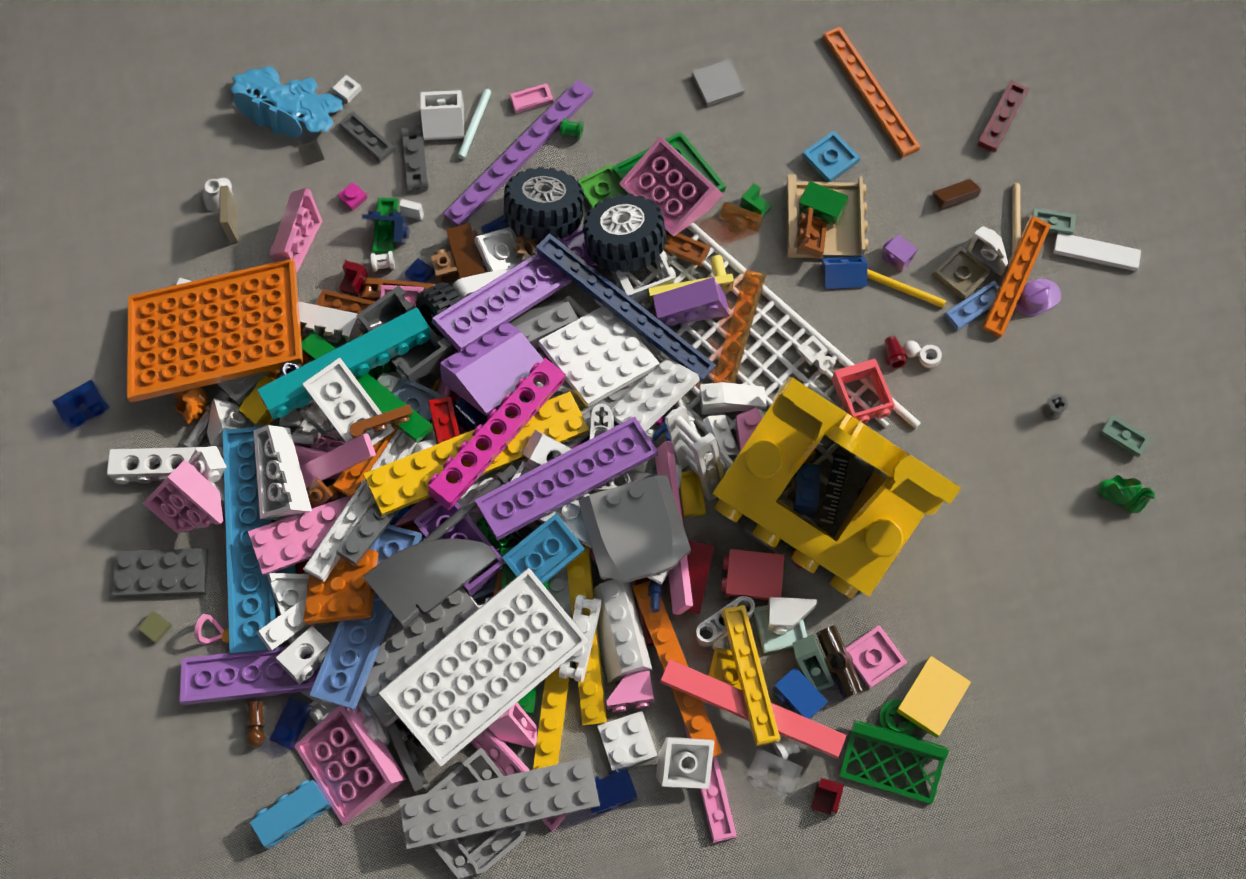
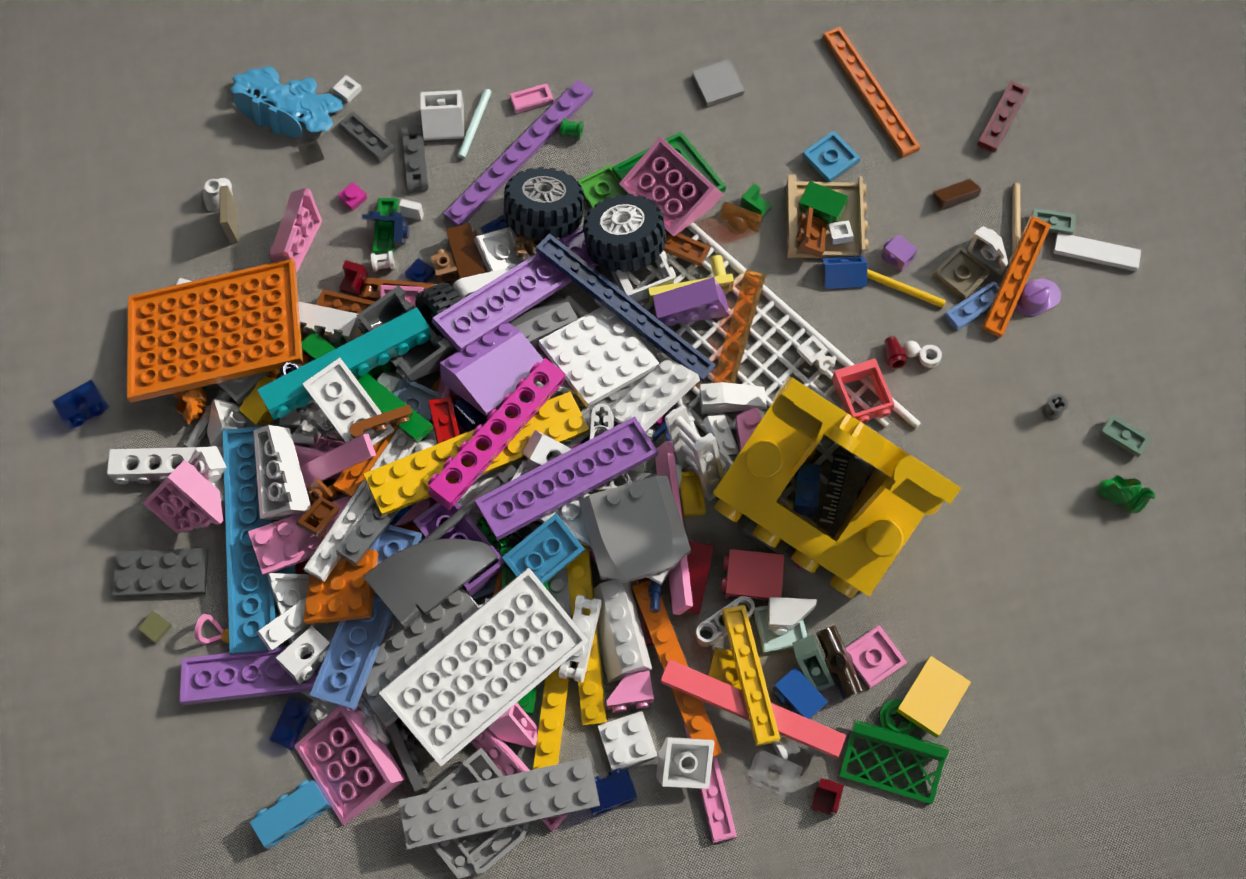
reddish brown pin [246,701,265,748] -> none
none -> reddish brown slope [296,496,340,539]
none -> white plate [828,220,854,245]

